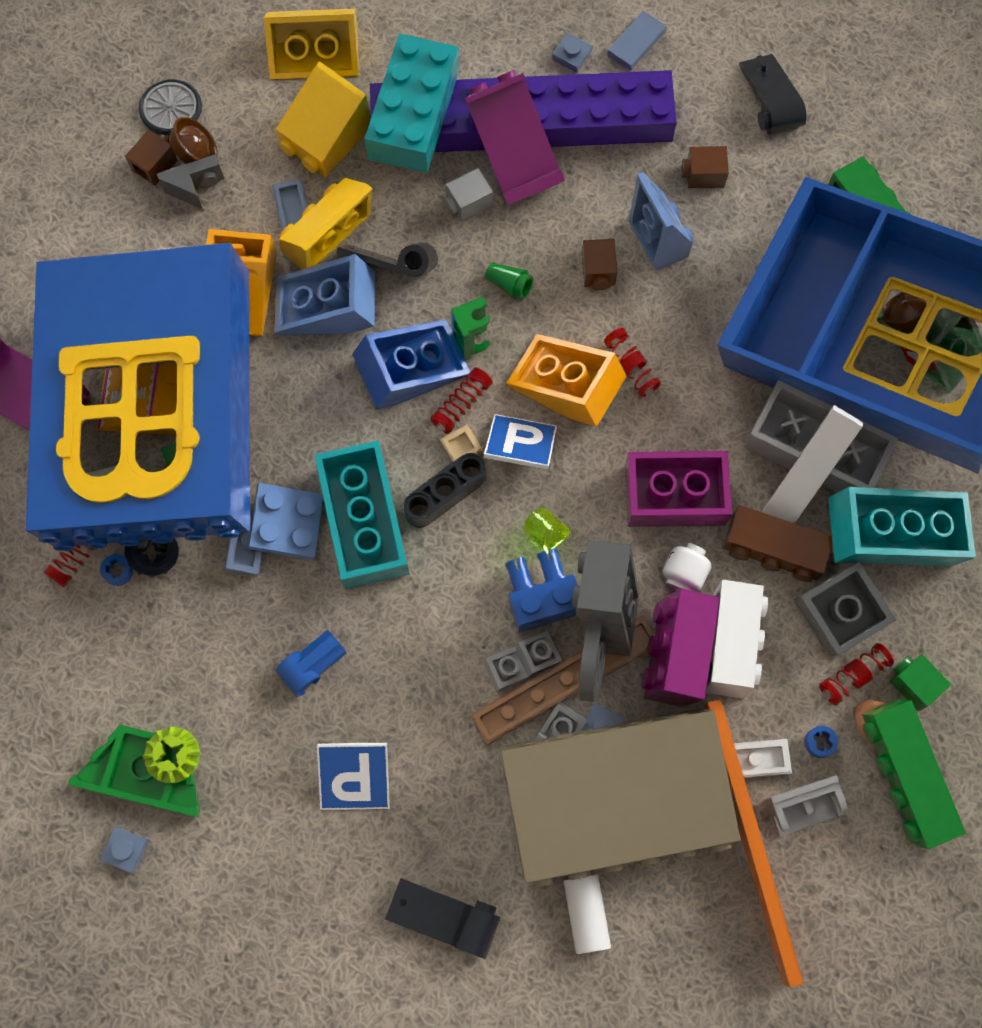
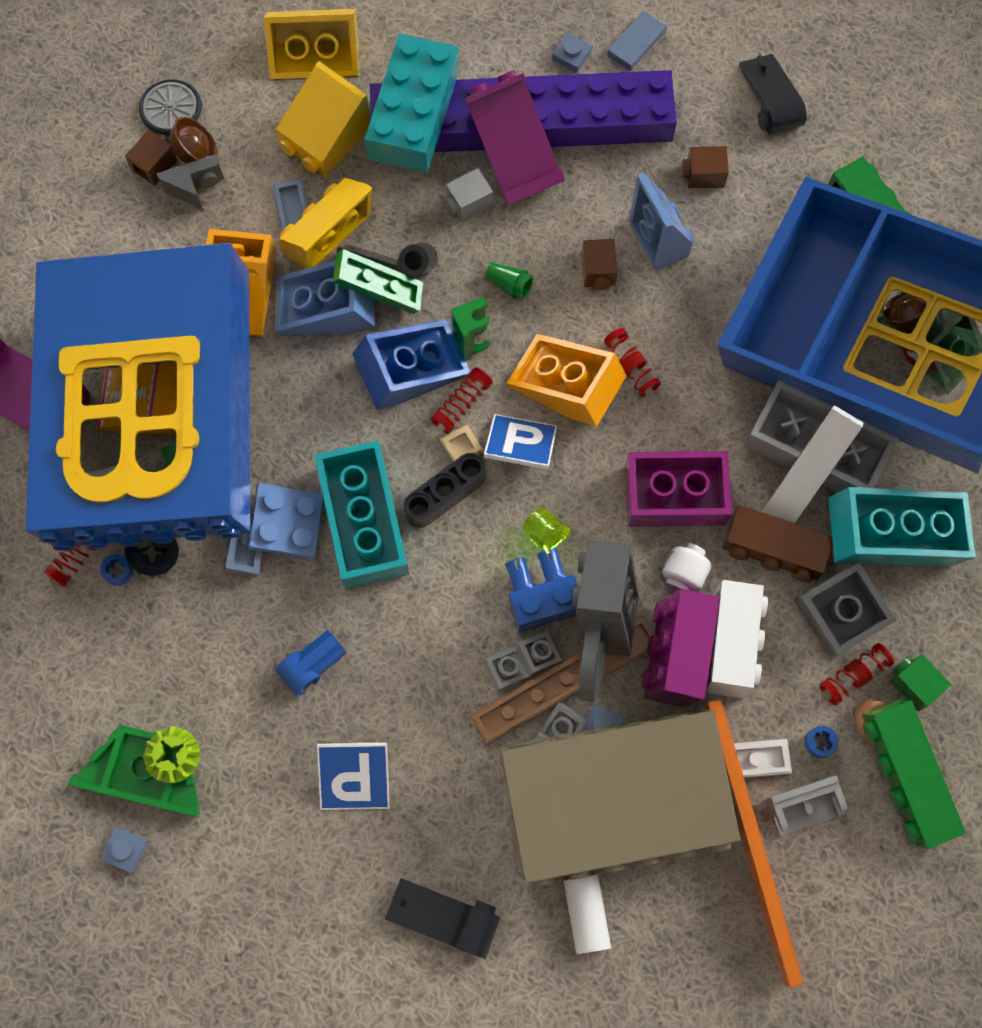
none -> hinge [333,249,423,314]

